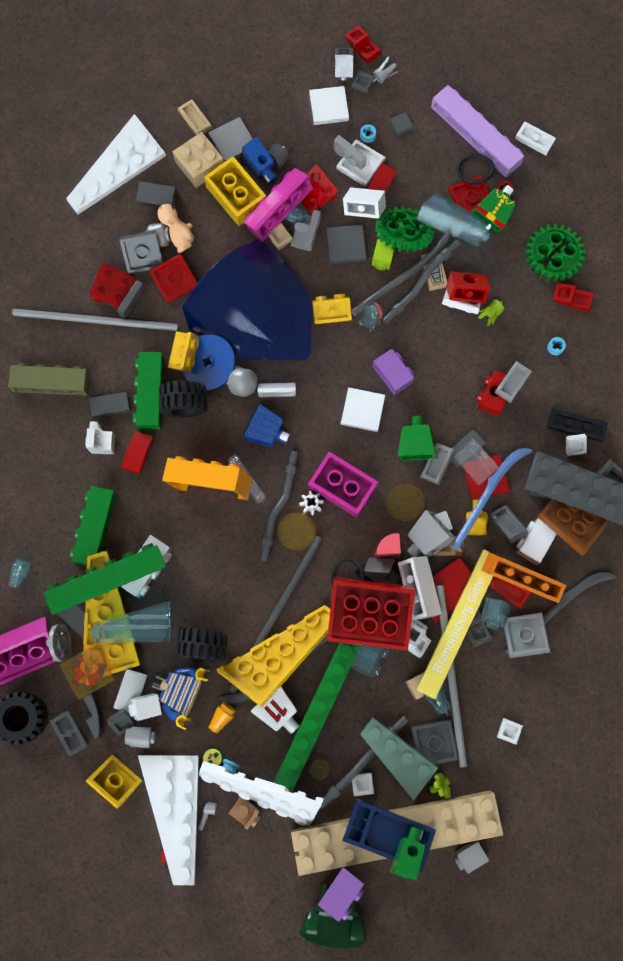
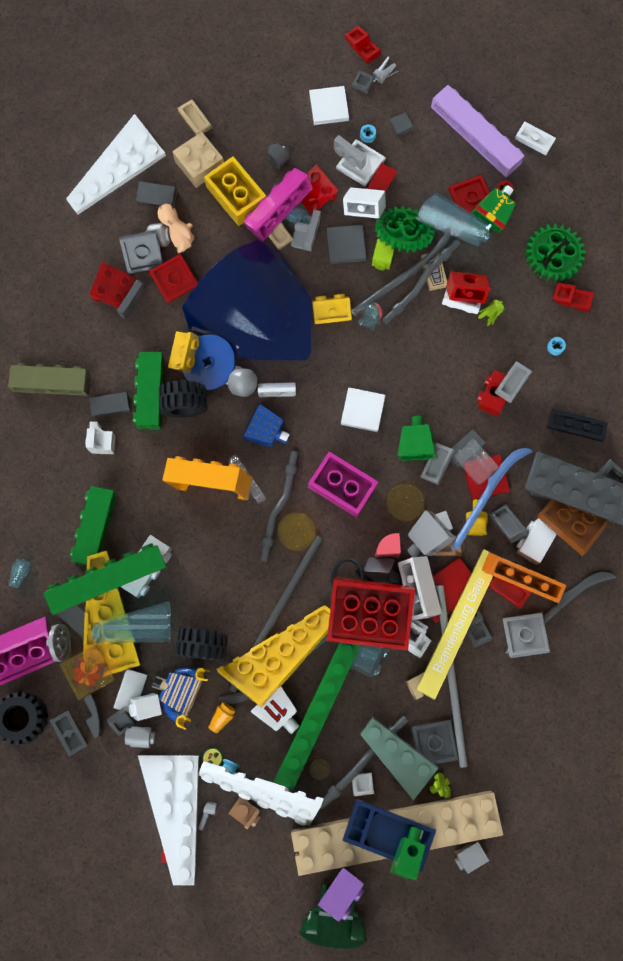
light grey piece [12,308,178,331] -> none
yellow slope [86,755,142,809] -> none
red slope [122,432,154,474] -> none
light grey tile [208,117,253,162] -> none
blue torso [241,137,277,183] -> none
white gear [299,491,323,516] -> none
slope [335,48,353,80] -> none
medium lavender brick [372,349,414,396] -> none
clear light blue piece [424,686,452,716] -> none
black tyre [456,155,495,184] -> none
clear light blue brick [480,597,510,630] -> none
white tile [497,718,523,745] -> none
white tile [566,434,587,456] -> none

